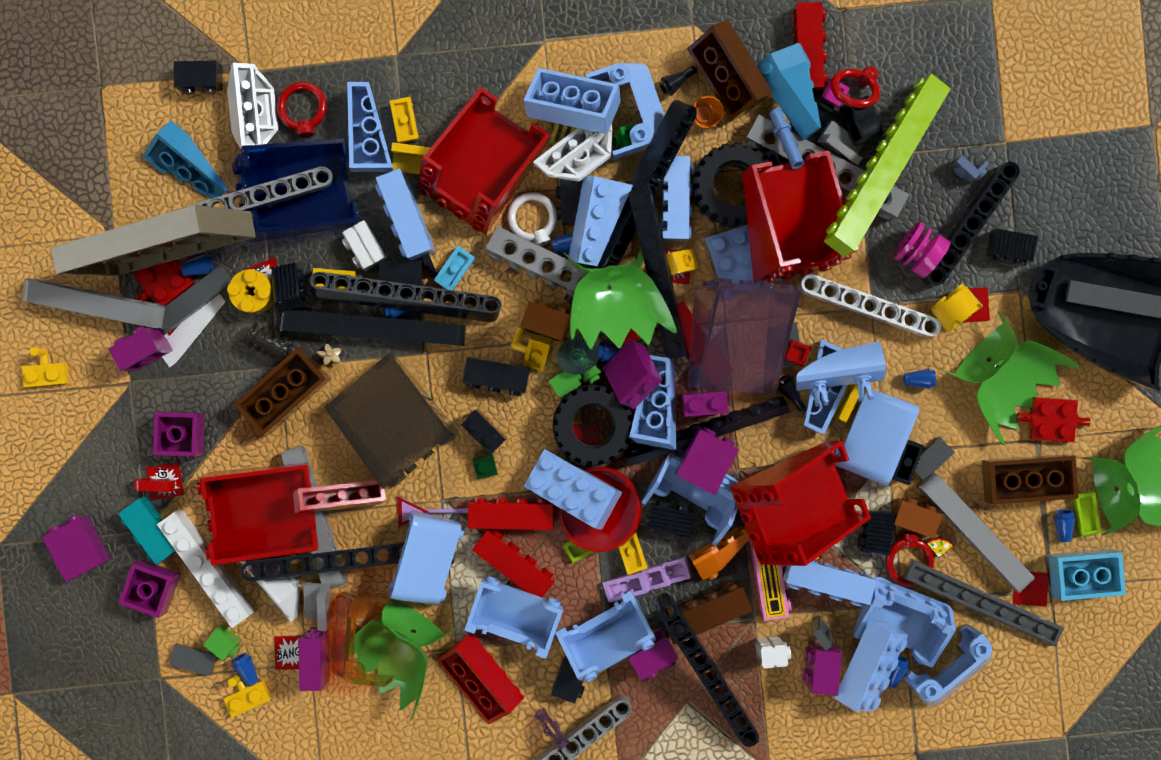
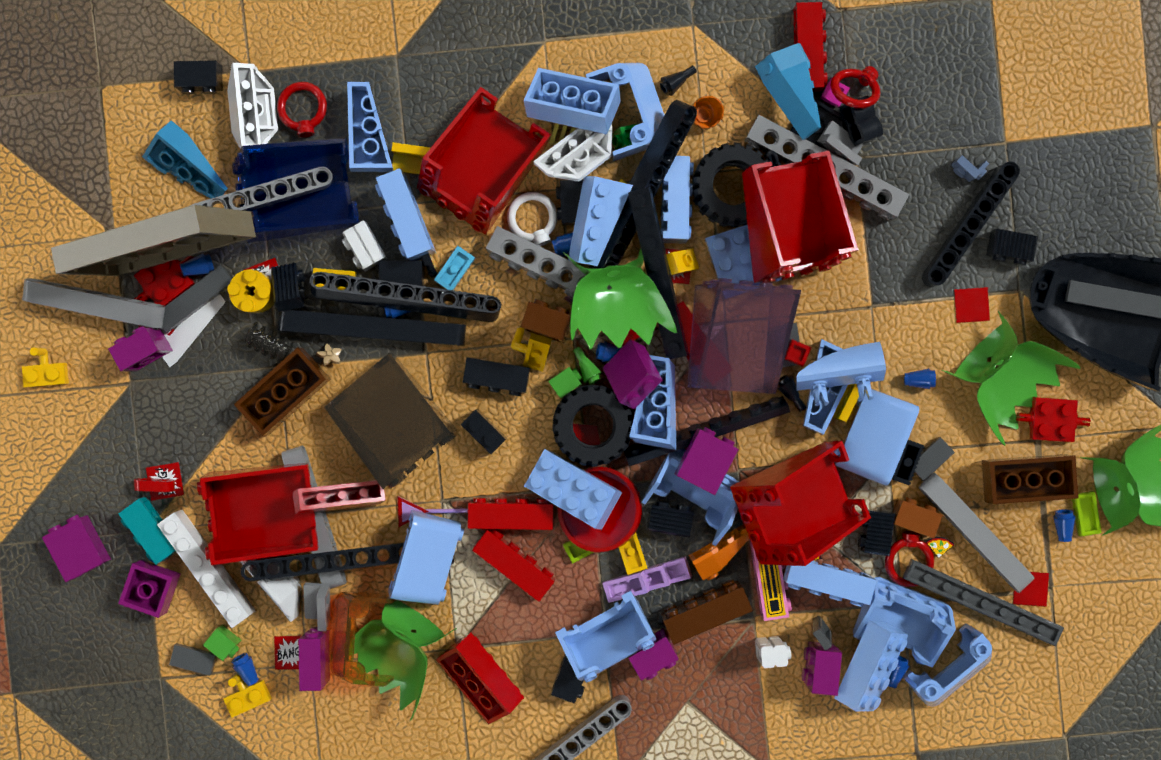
magenta brick [153,411,205,456] -> none
yellow plate [390,97,419,143] -> none
light blue windscreen [464,576,563,659] -> none
dark green plate [472,454,498,479] -> none
pin [534,708,569,750] -> none
clear light blue dish [557,337,599,374] -> none
black beam [655,593,759,747] -> none
magenta brick [679,391,729,417] -> none
reddish brown brick [687,20,773,121] -> none
medium blue pin [769,108,805,169] -> none
white beam [798,274,941,337] -> none
lime brick [824,73,951,257] -> none
dark pink wheel [893,221,951,278] -> none
yellow brick [931,284,983,333] -> none
medium azure brick [1048,549,1126,601] -> none

